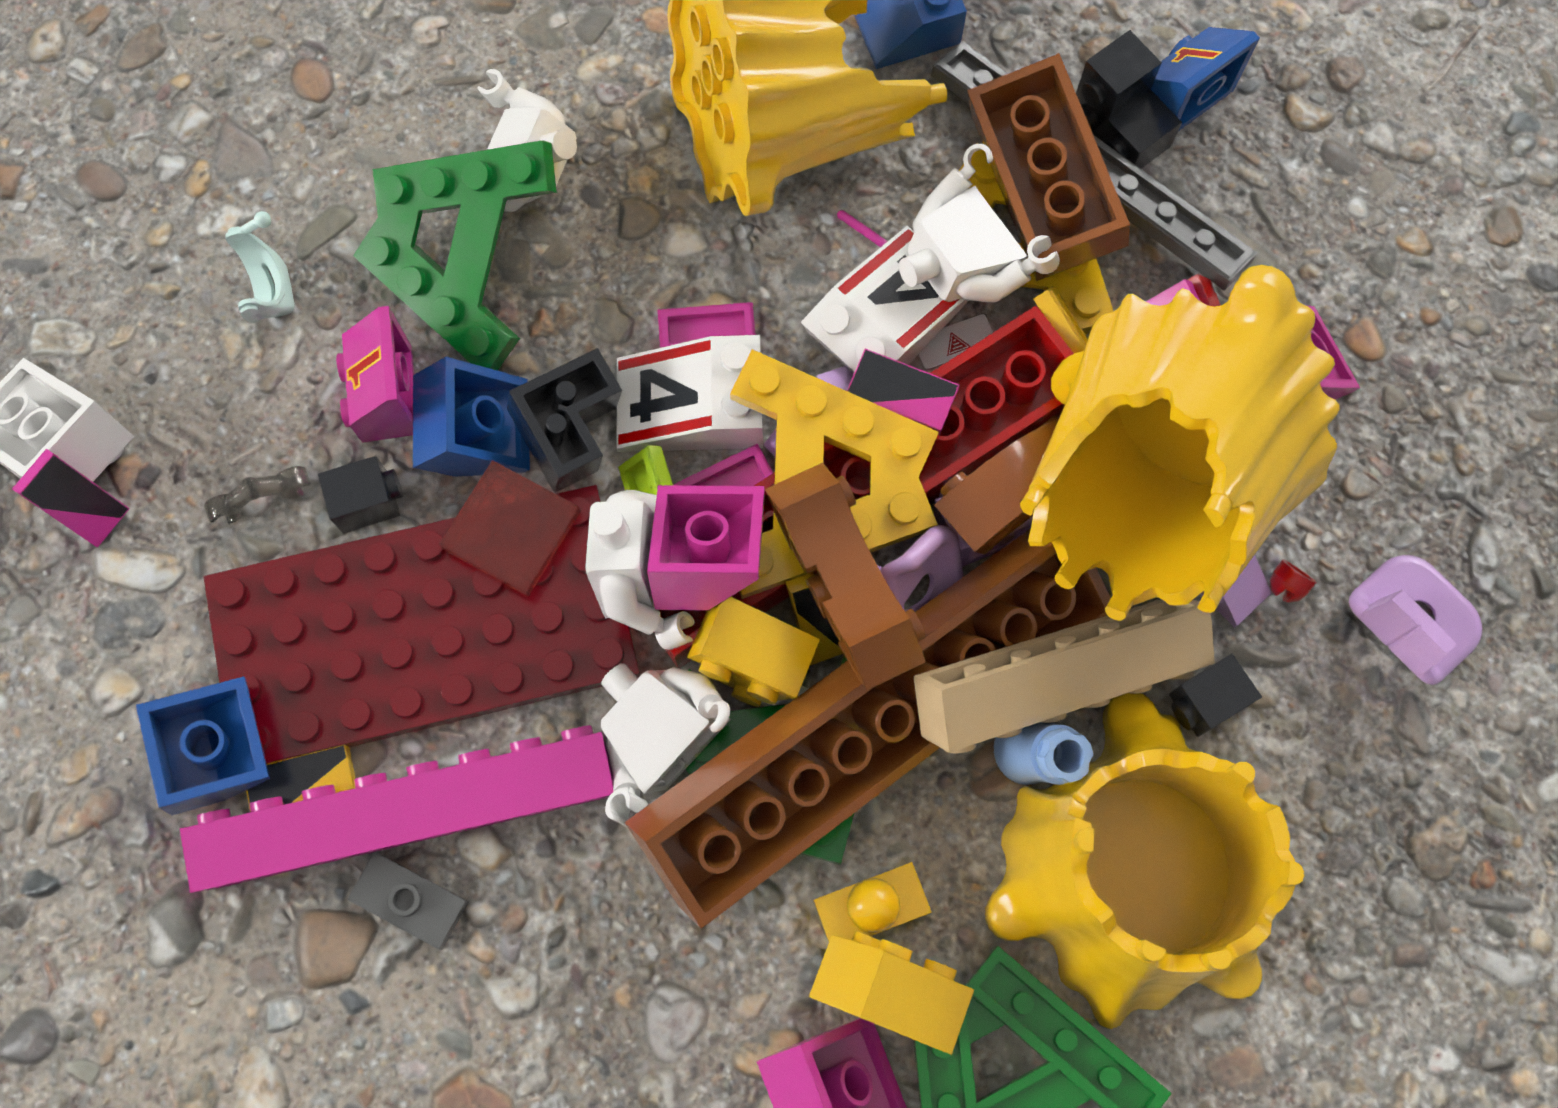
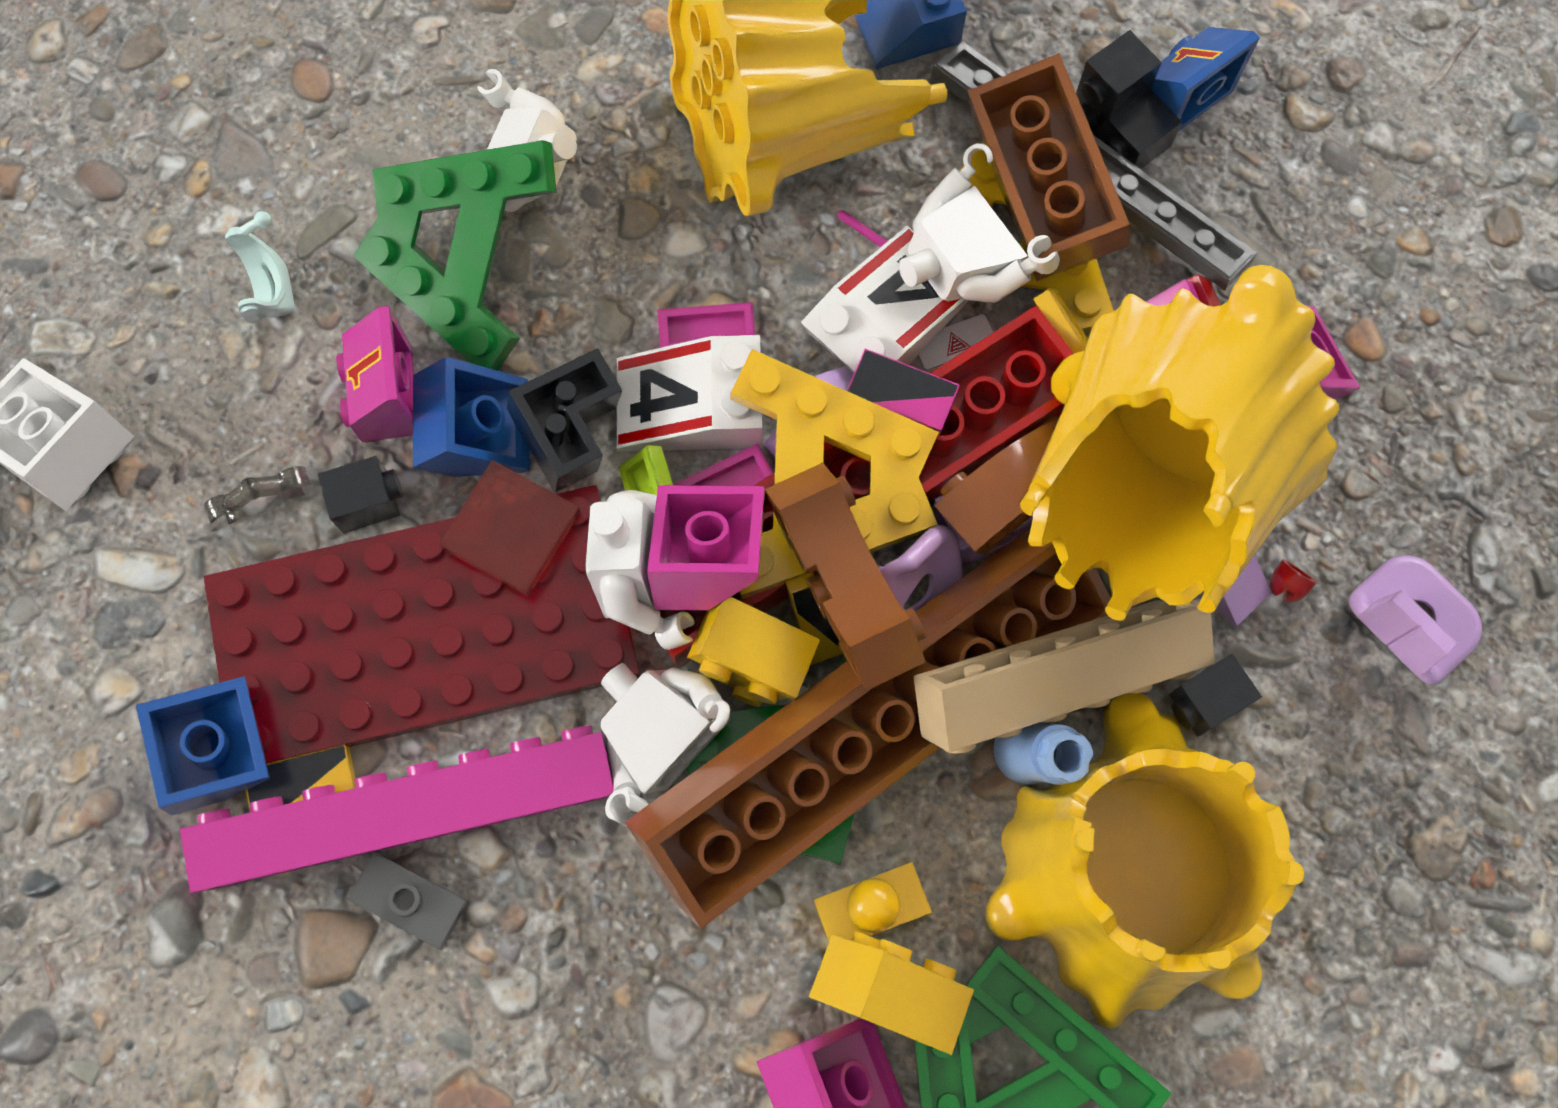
black tile [12,449,130,548] -> none

